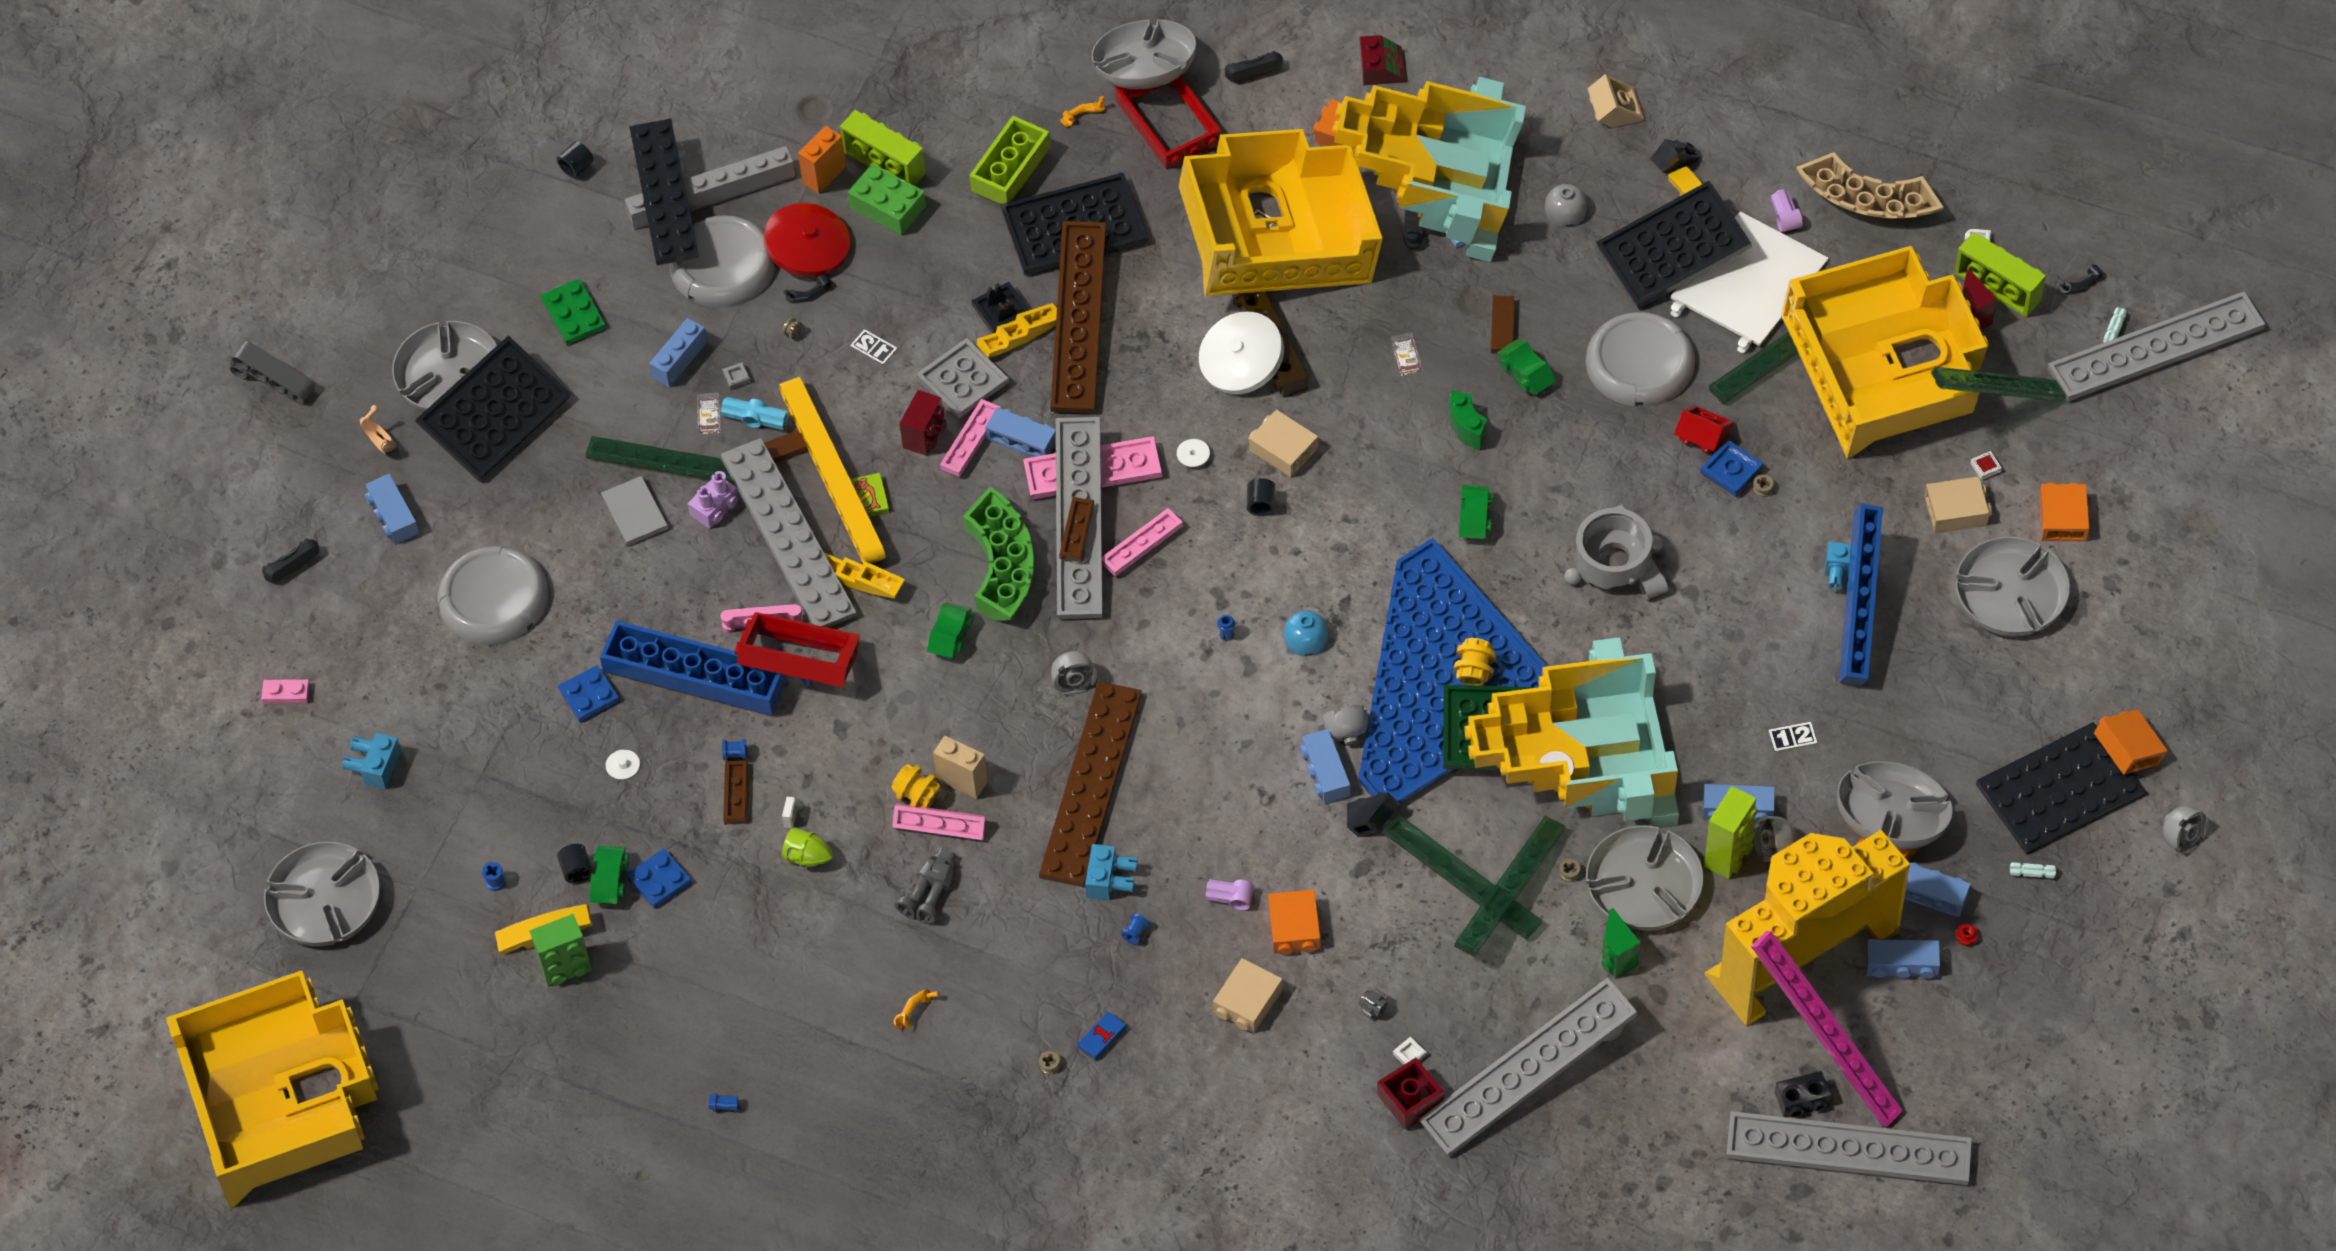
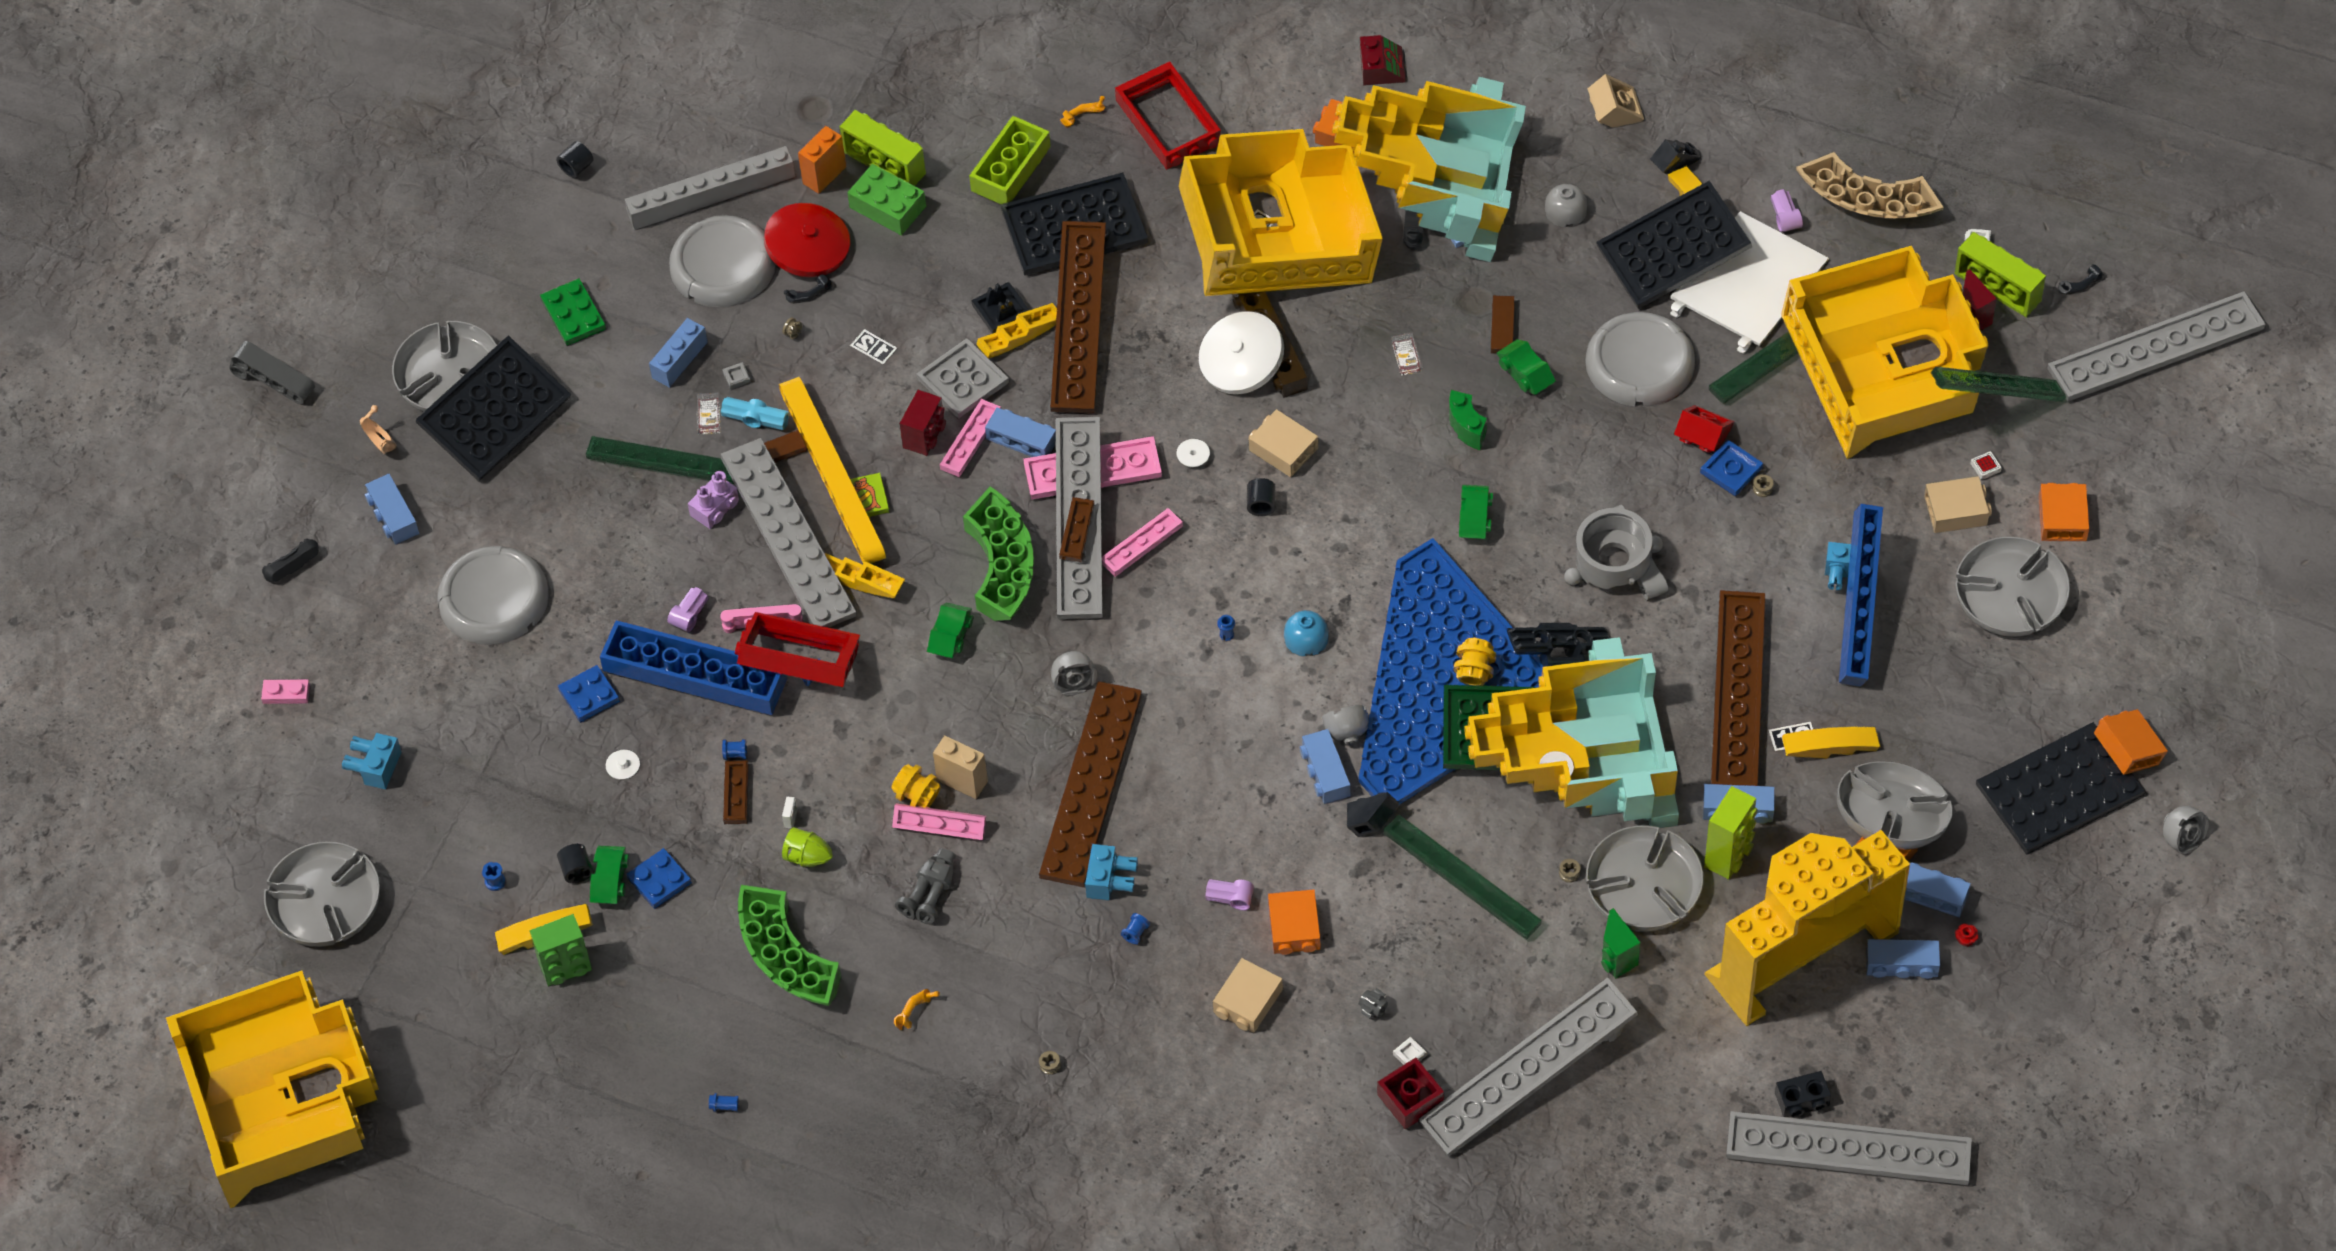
light grey tile [601,476,668,546] -> none
black plate [629,118,699,266] -> none
blue tile [1077,1011,1126,1061] -> none
light grey piece [1092,19,1196,90] -> none
black piece [1225,51,1283,81] -> none
clear green plate [1454,816,1565,957] -> none
dark pink plate [1751,931,1903,1127] -> none
light grey cylinder [1754,816,1797,862] -> none
light aqua axle [2010,862,2056,878] -> none
light aqua axle [2103,307,2127,343] -> none
none -> lavender piece [668,587,708,632]
none -> bright green brick [738,885,841,1006]
none -> black piece [1507,623,1610,667]
none -> reddish brown plate [1711,590,1765,786]
none -> yellow slope [1782,727,1880,759]

